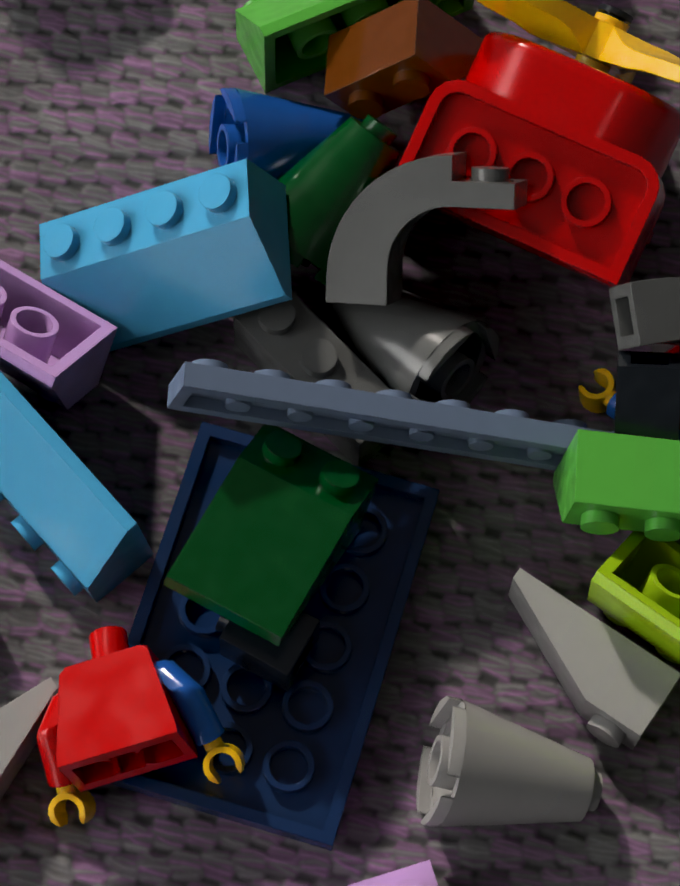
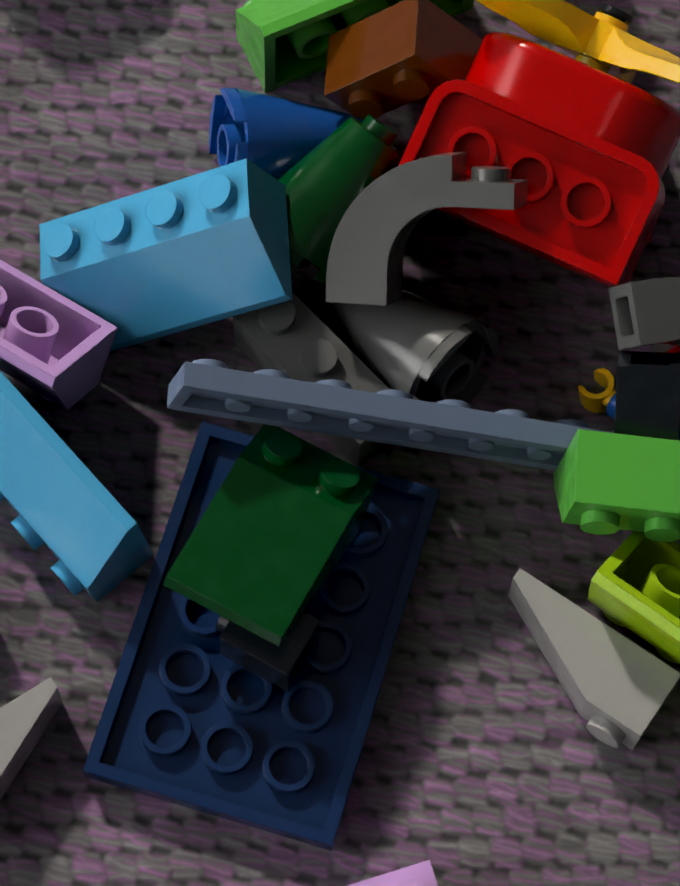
red torso [36,626,245,827] -> none
light grey cone [416,696,603,828] -> none

